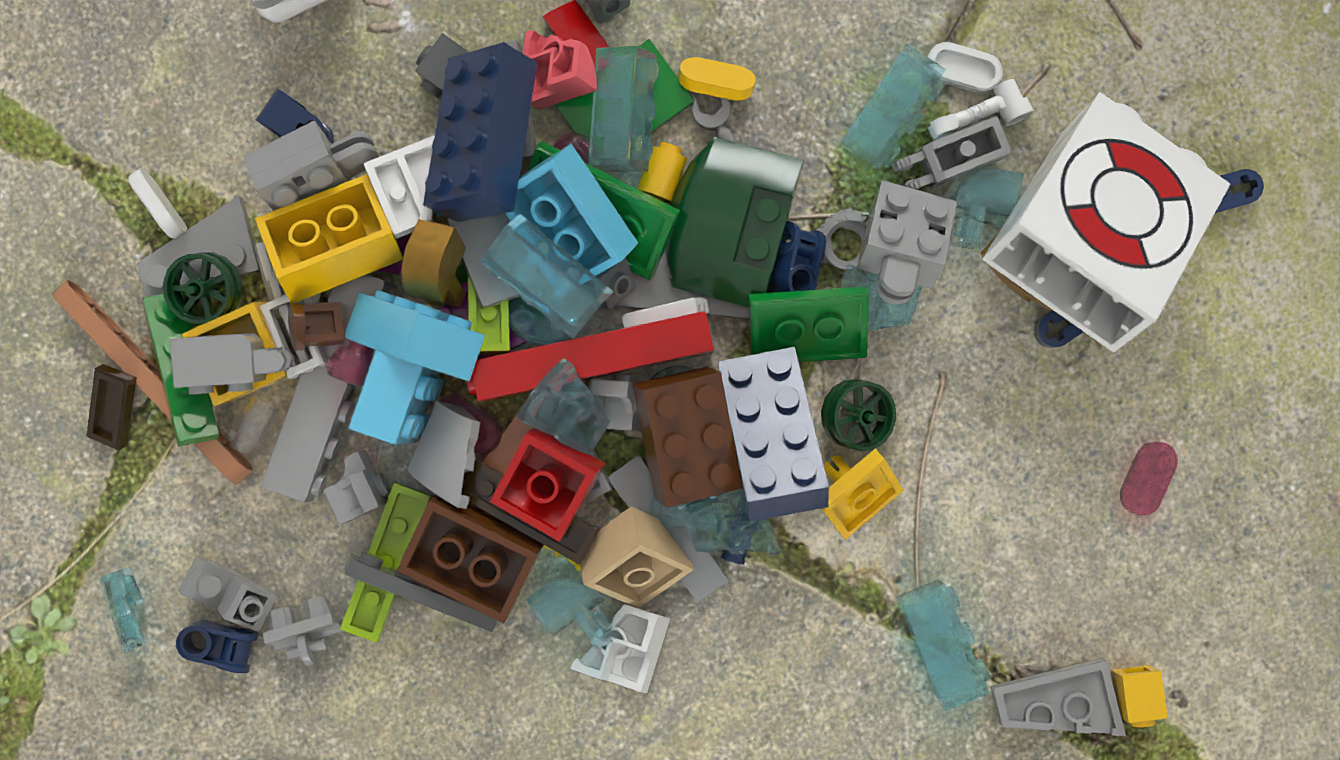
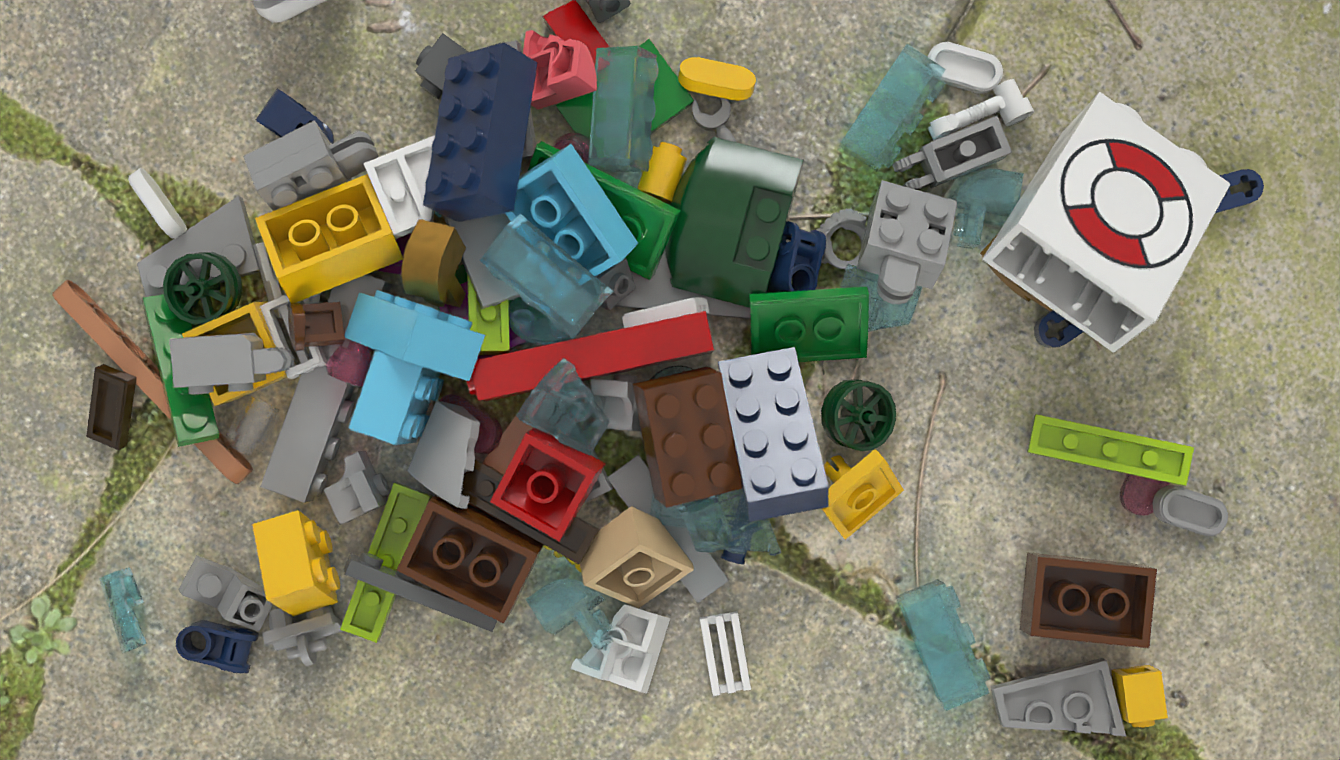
none -> yellow brick [252,510,340,616]
none -> white tile [700,611,751,696]
none -> reddish brown brick [1020,552,1157,648]
none -> lime plate [1027,414,1194,486]
none -> light grey tile [1153,485,1228,536]

